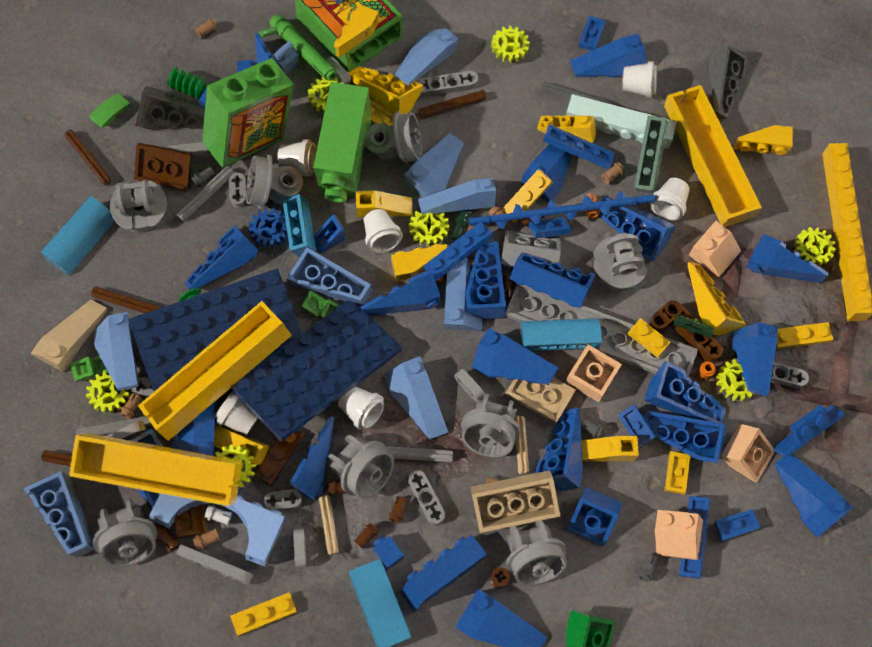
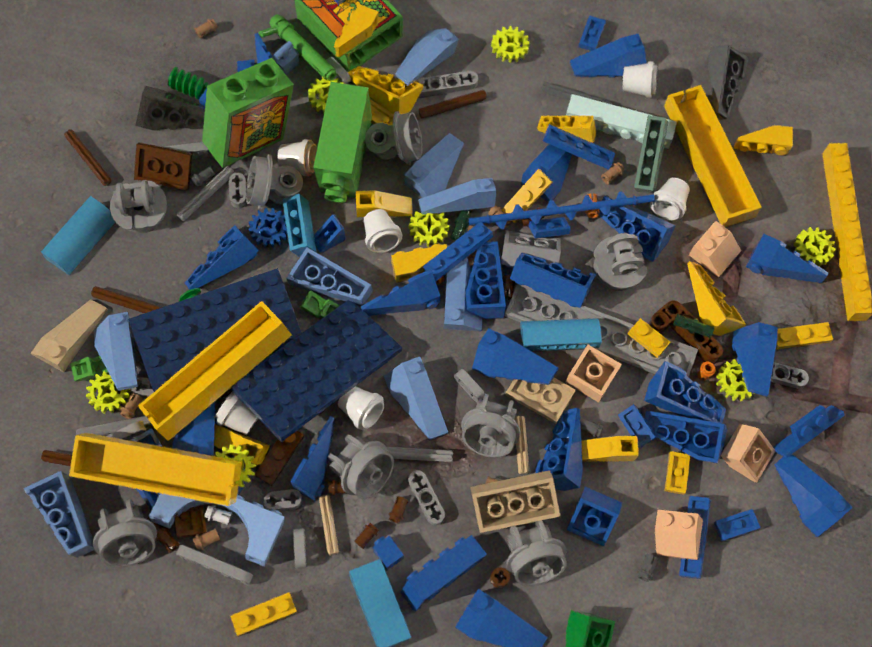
bright green slope [89,93,130,128] -> none

